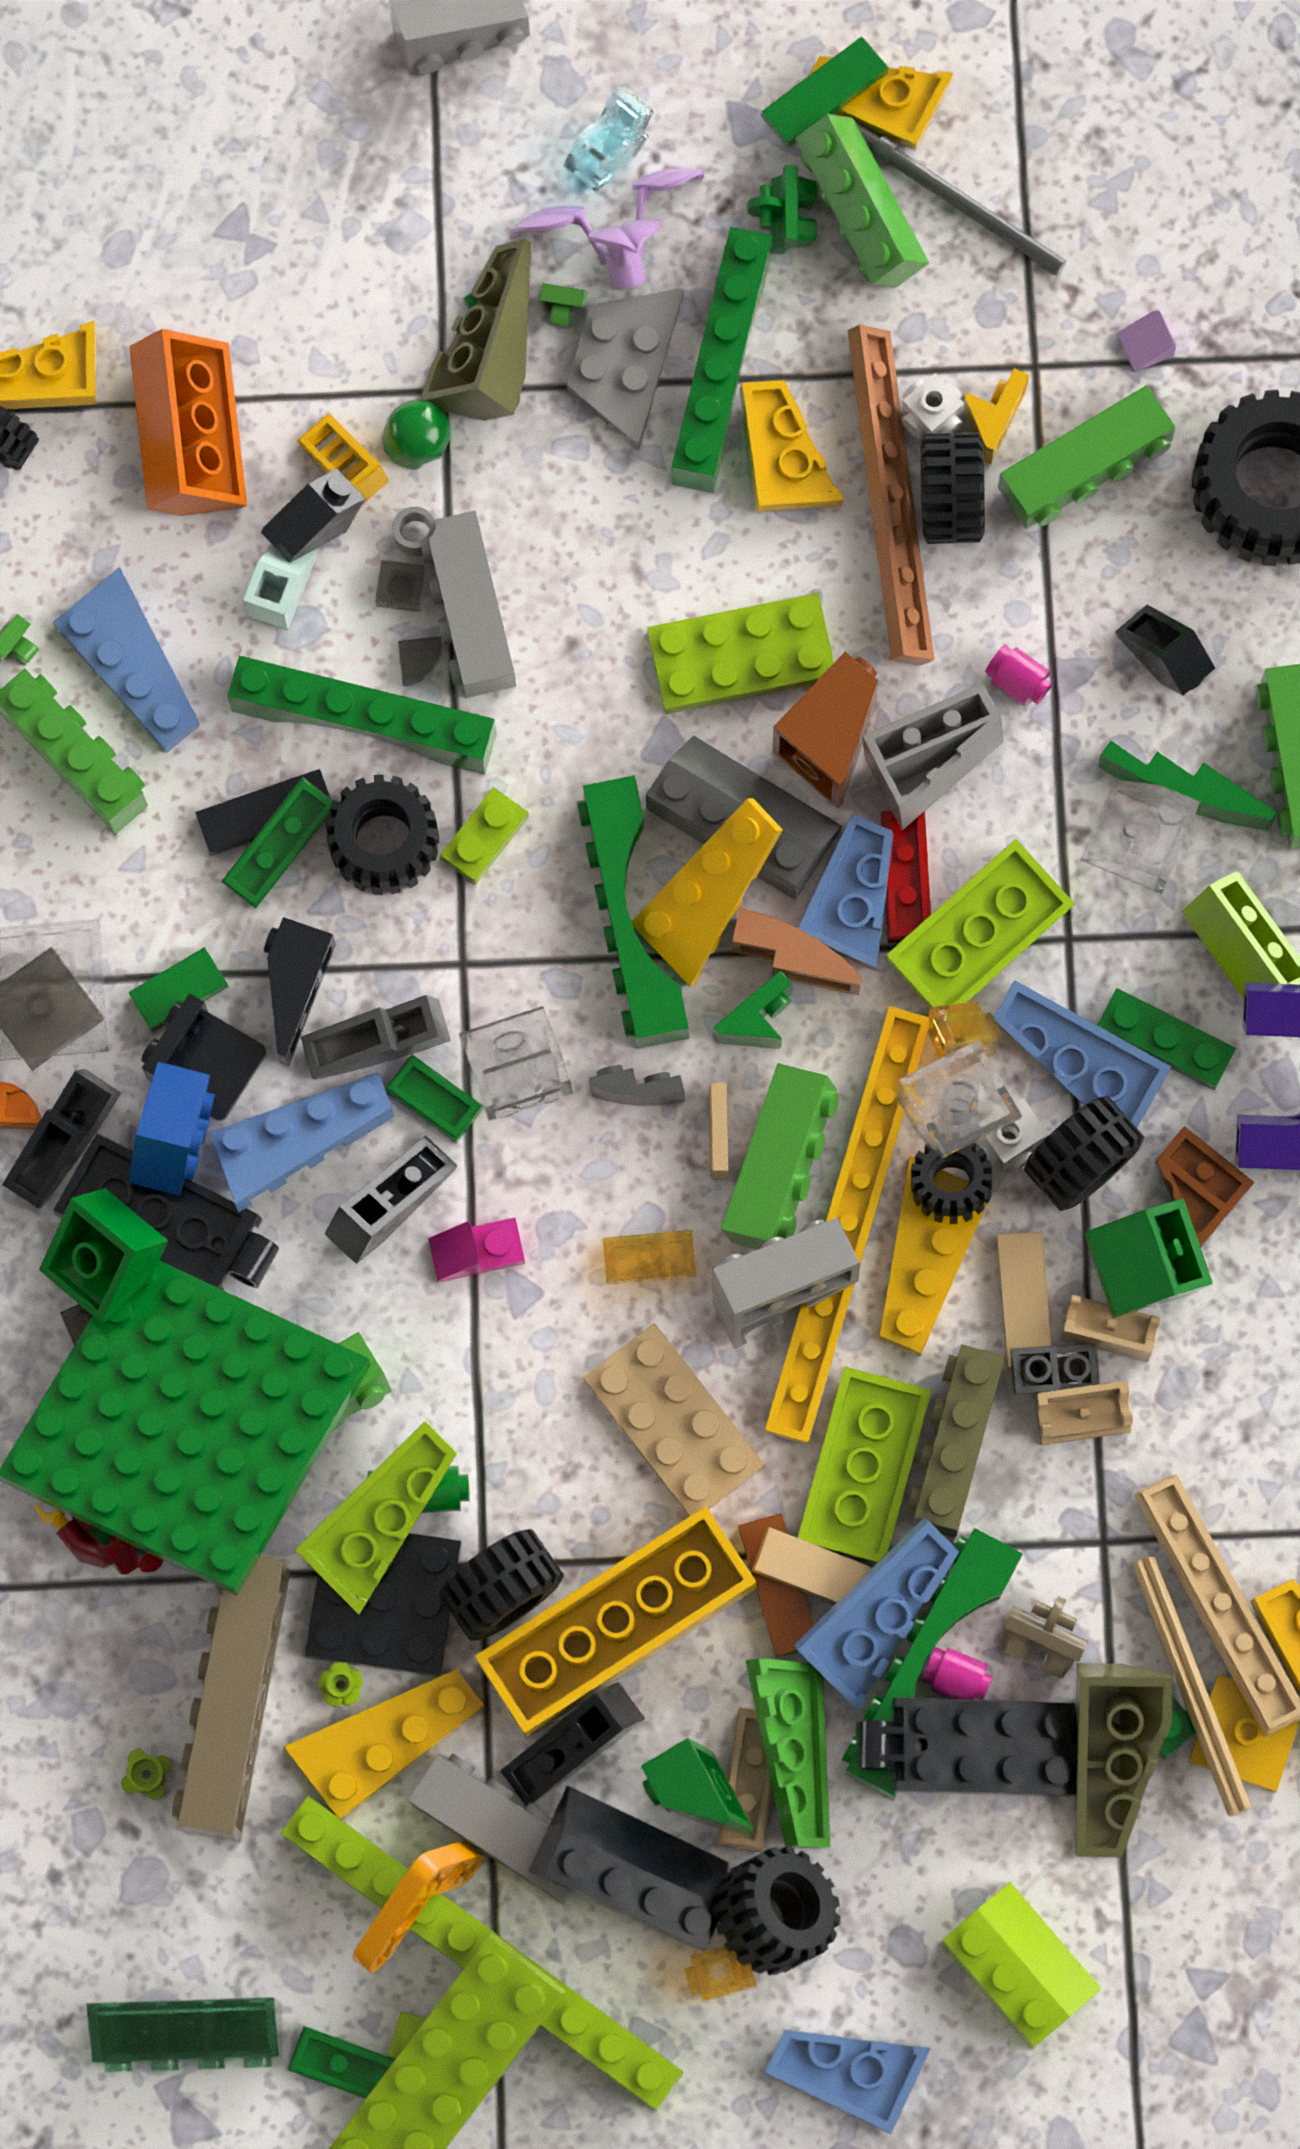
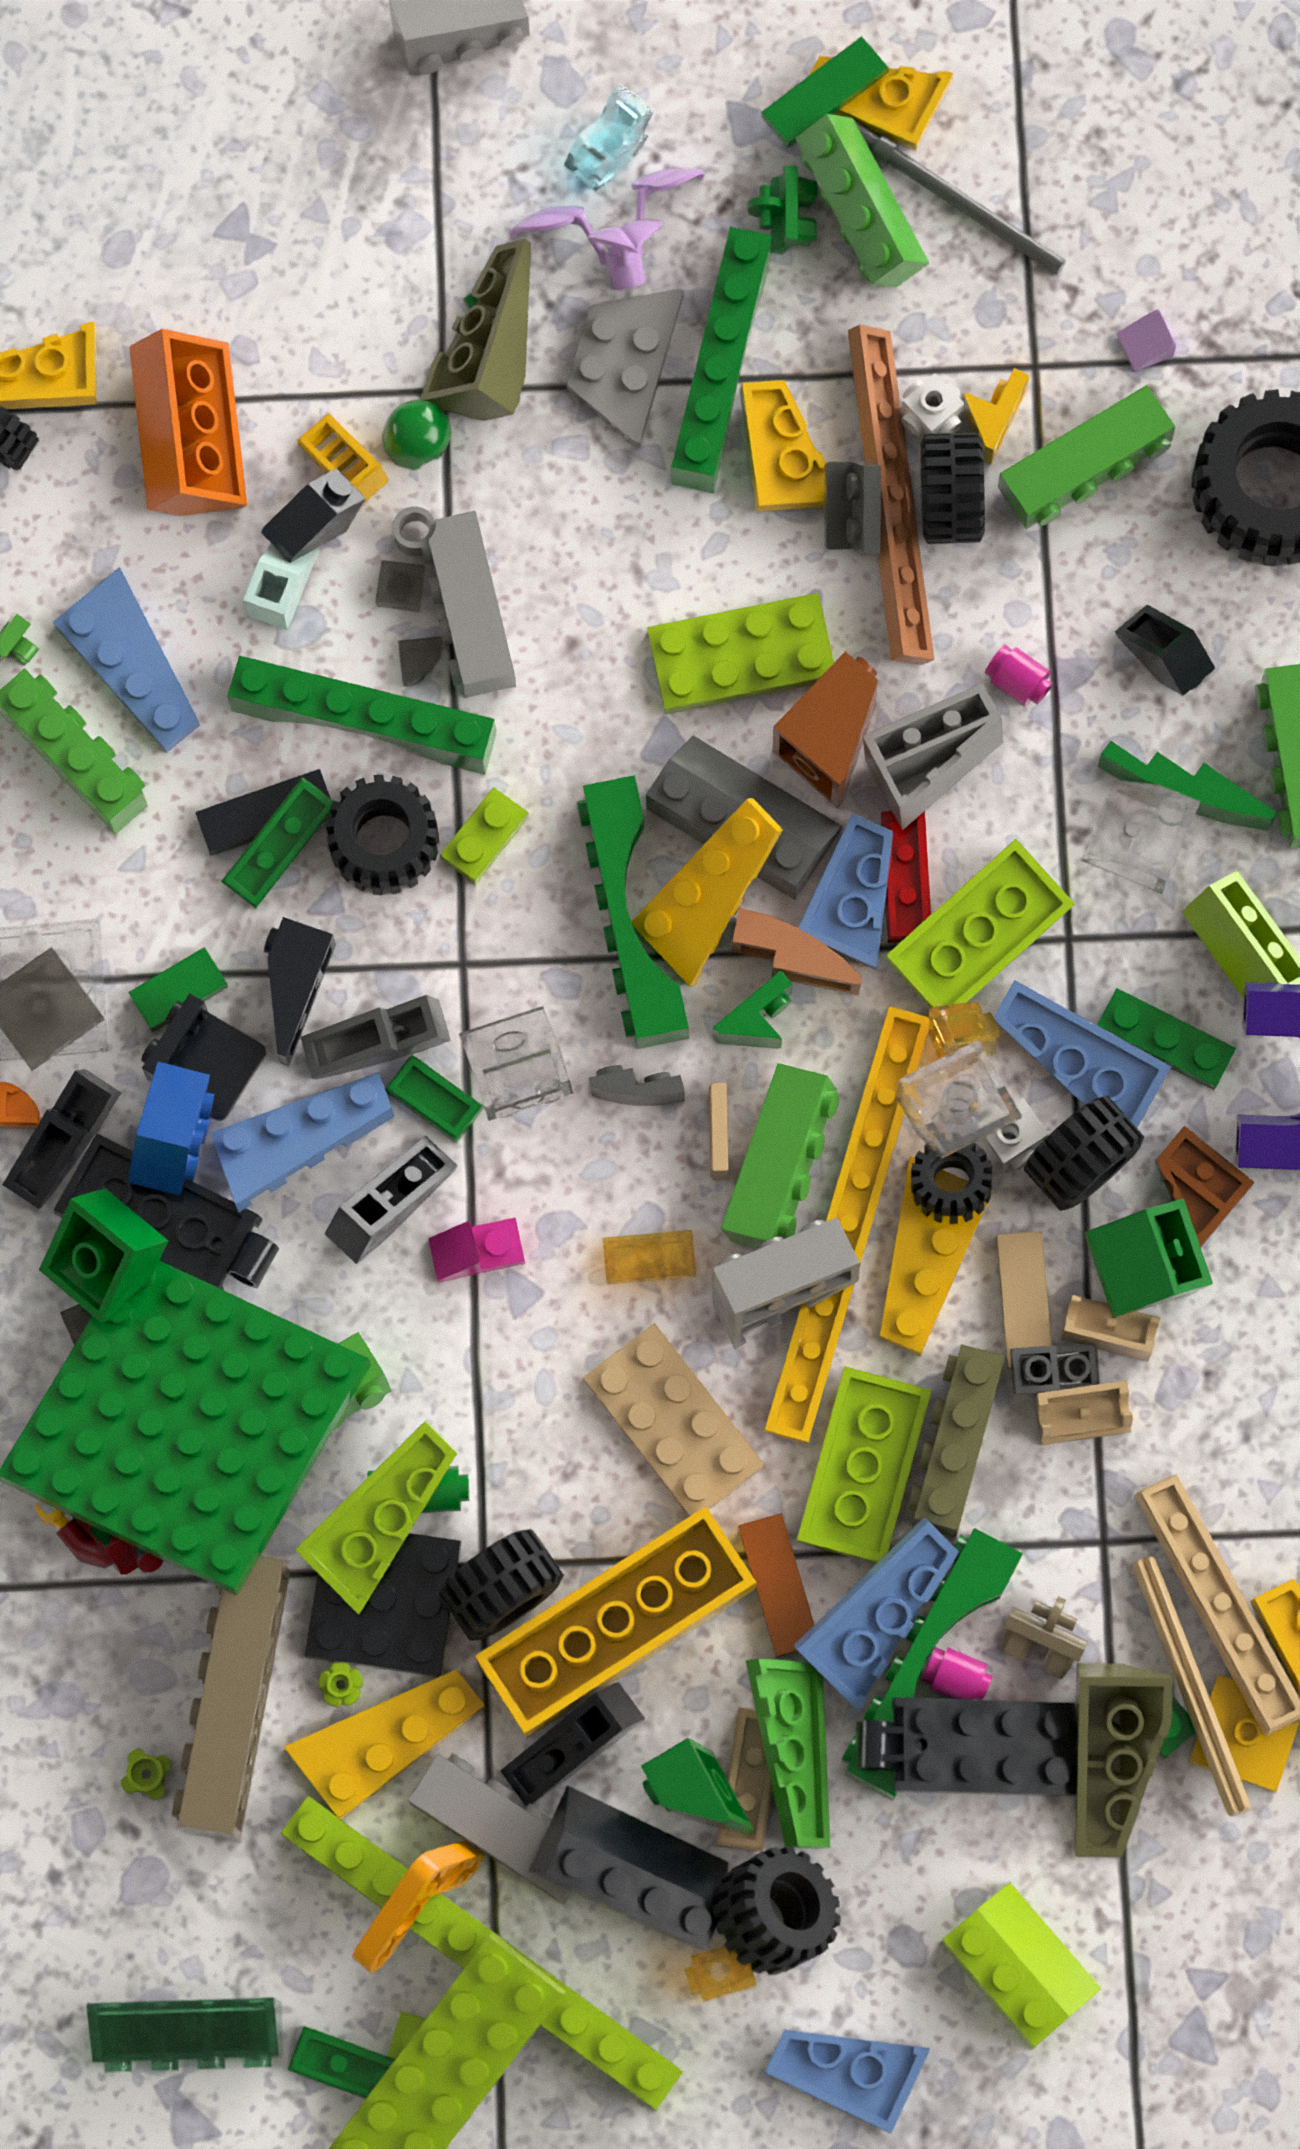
bright green tile [540,283,589,327] -> none
tan tile [751,1527,872,1604] -> none
none -> dark grey bracket [824,460,881,554]

